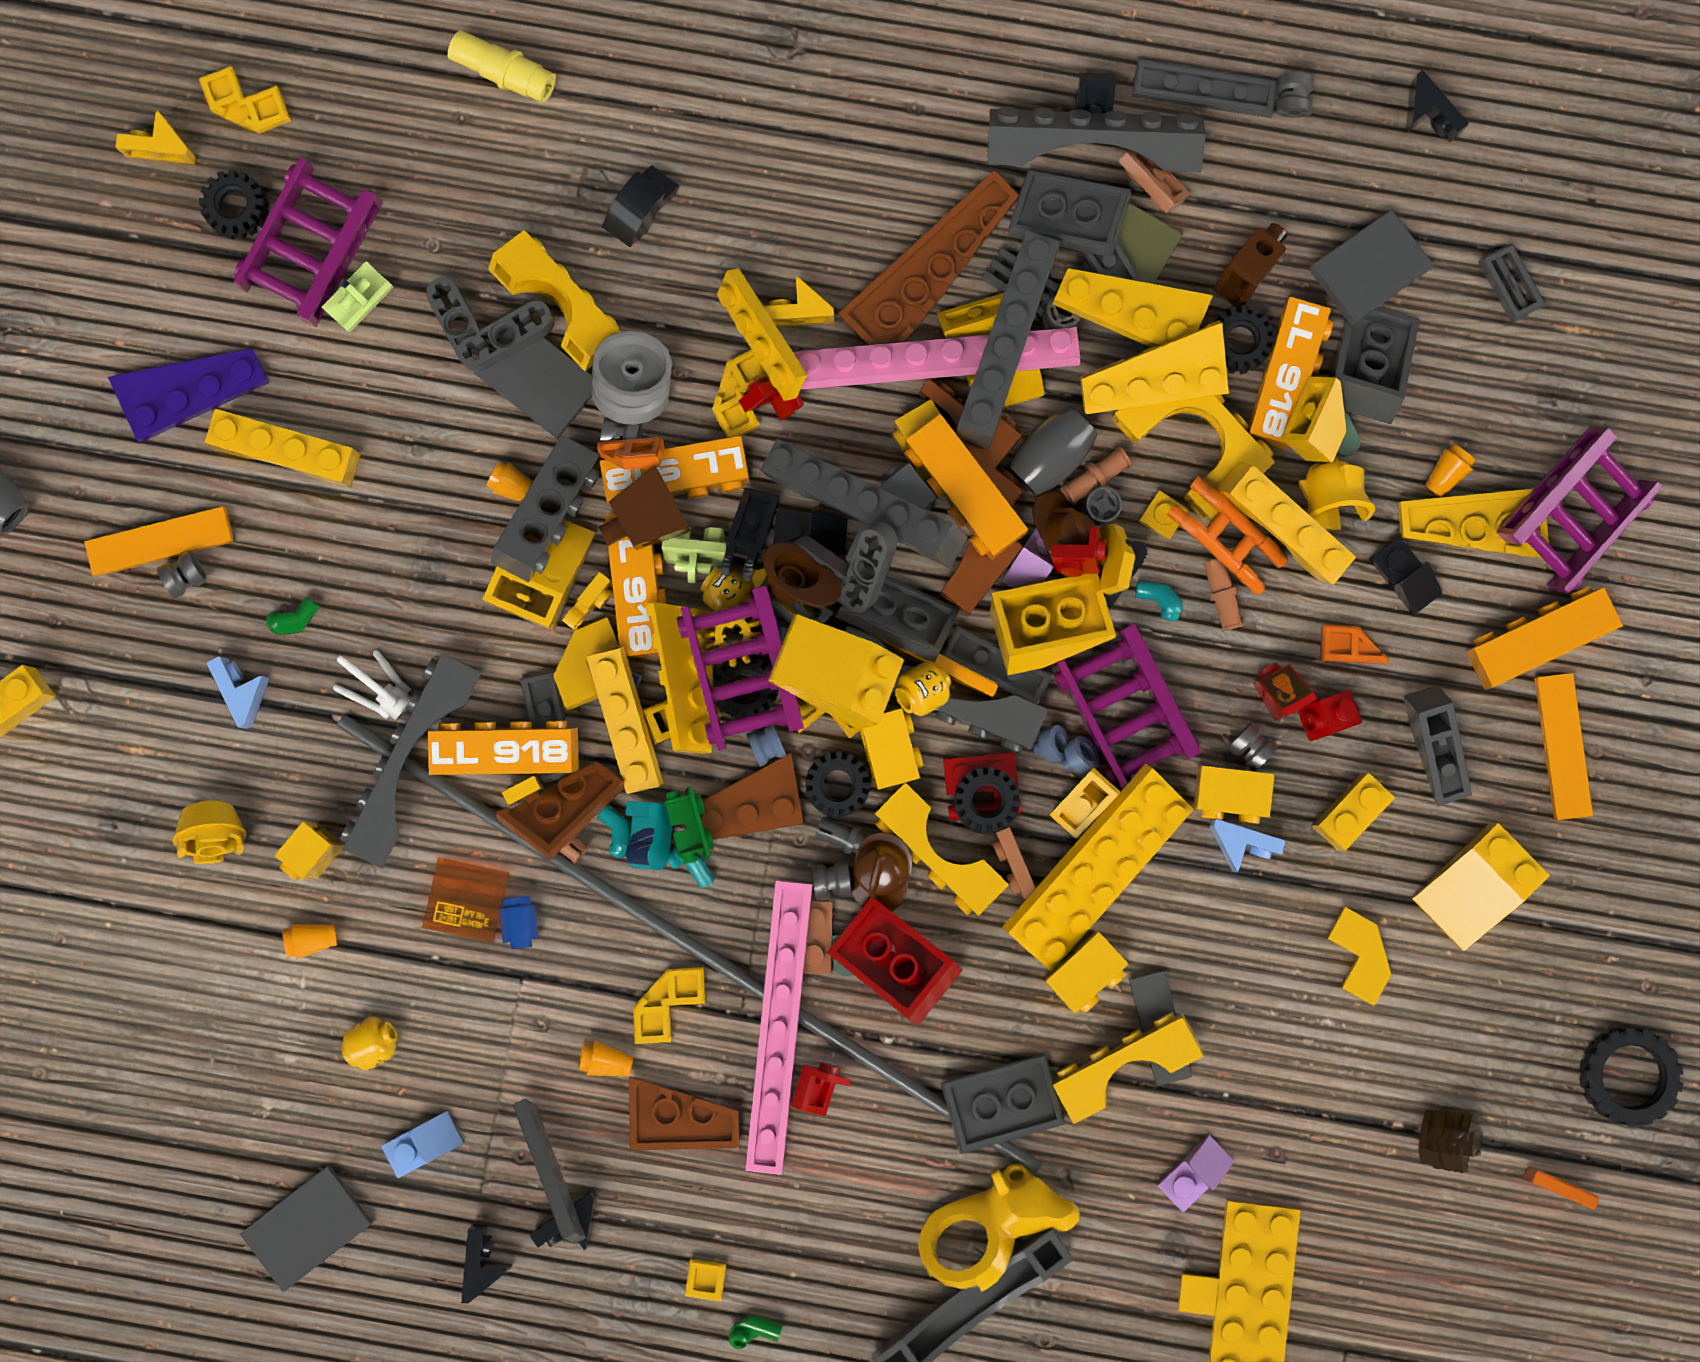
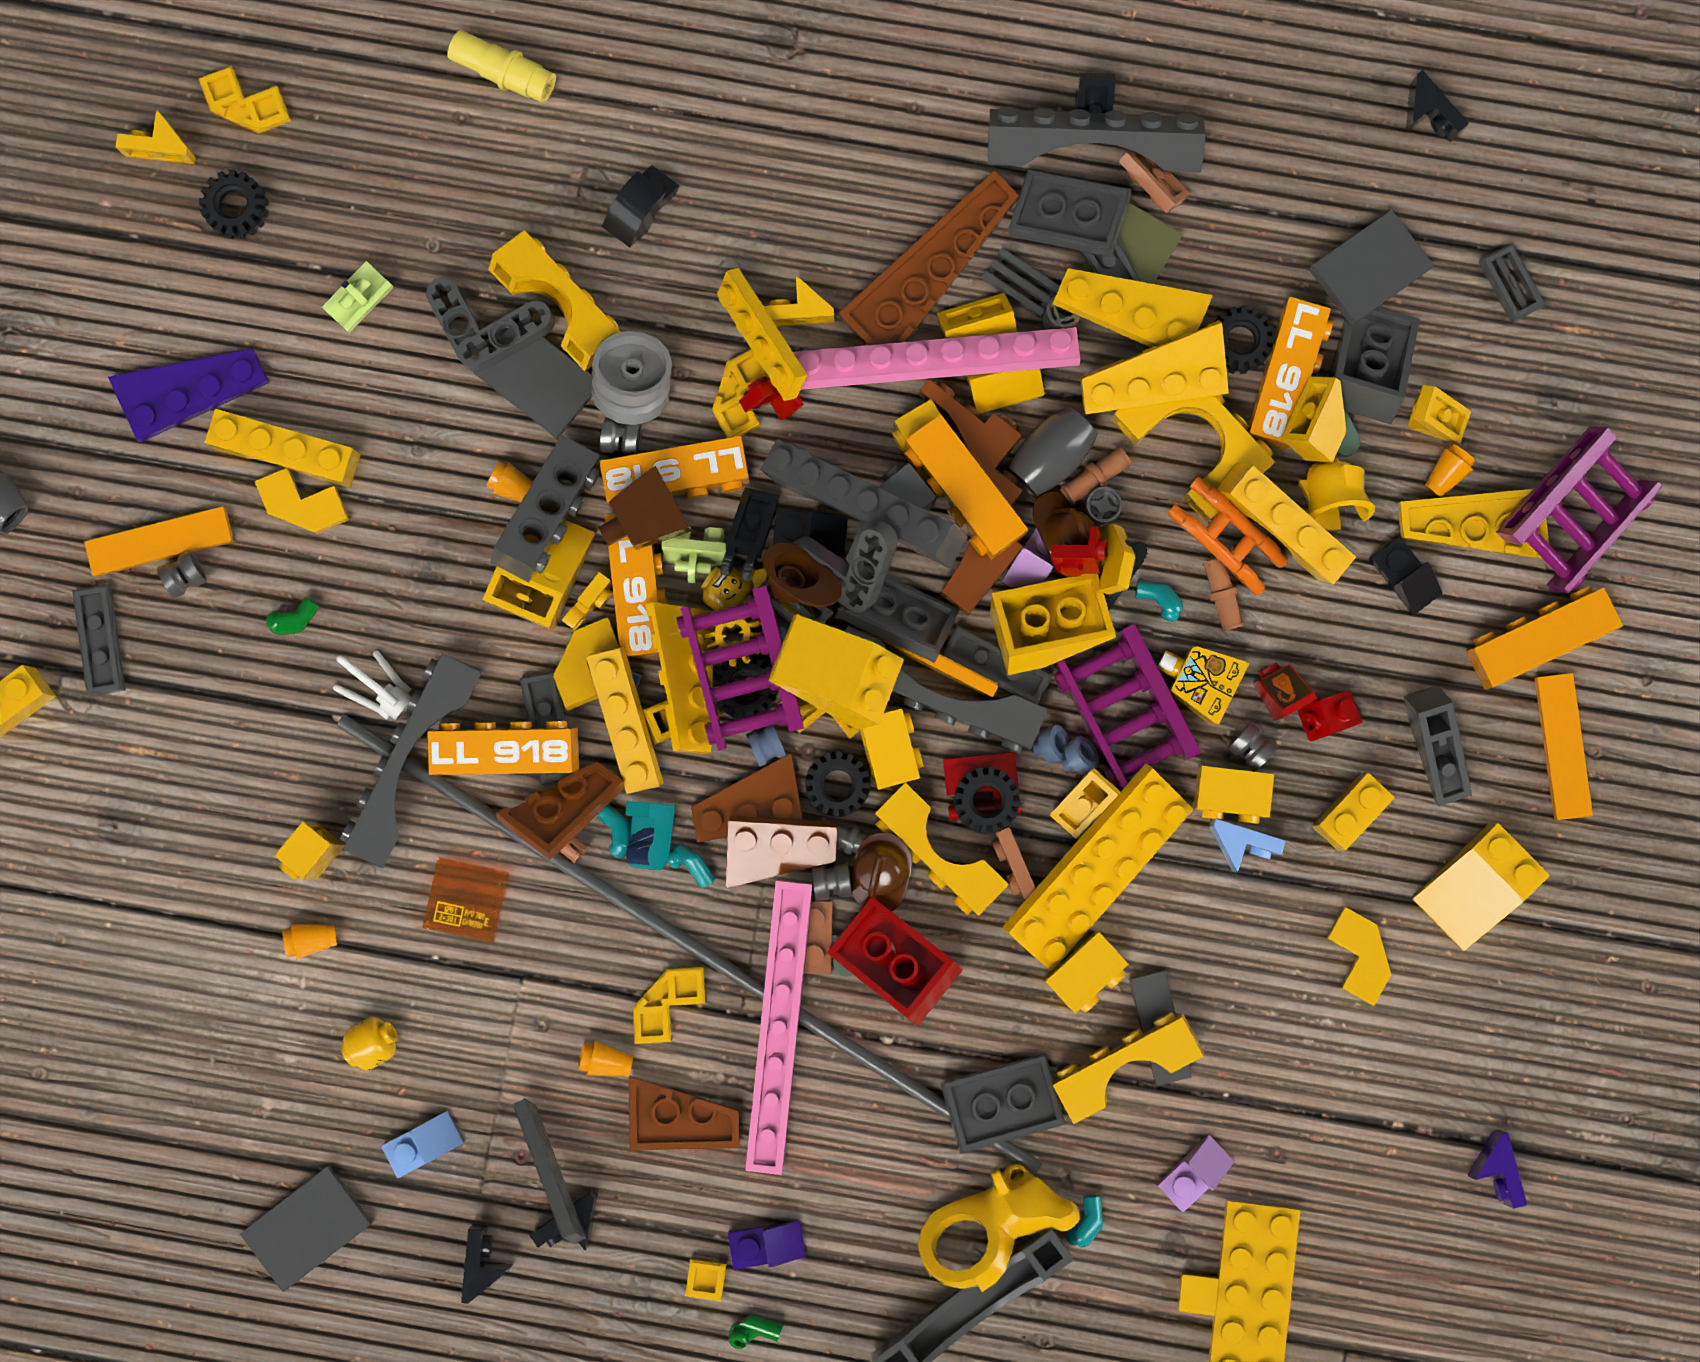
yellow cone [172,800,247,864] -> none
light blue slope [207,656,269,729] -> none
magenta fence [233,157,382,327] -> none
blue brick [499,896,539,949] -> none
yellow tile [501,776,545,806] -> none
orange tile [597,437,665,470] -> none
green hinge [664,786,714,864] -> none
red bracket [791,1062,852,1116] -> none
yellow head [895,662,951,716] -> none
dark grey arch [956,230,1060,450] -> none
dark grey tile [1132,59,1278,118] -> none
yellow plate [1139,490,1189,541] -> none
reddish brown torso [1212,223,1288,308] -> none
flat silver wheel [1276,73,1314,118] -> none
orange tile [1320,625,1389,664] -> none
dark brown hair [1419,1108,1483,1173] -> none
orange tile [1523,1166,1600,1210] -> none
black tyre [1579,1027,1683,1126] -> none
none -> dark grey tile [72,584,126,697]
none -> yellow tile [254,468,350,534]
none -> wing [726,816,838,888]
none -> dark purple slope [728,1220,806,1270]
none -> teal arm [1067,1195,1103,1247]
none -> yellow torso [1157,646,1249,727]
none -> yellow slope [1408,385,1471,445]
none -> dark purple slope [1468,1130,1527,1209]

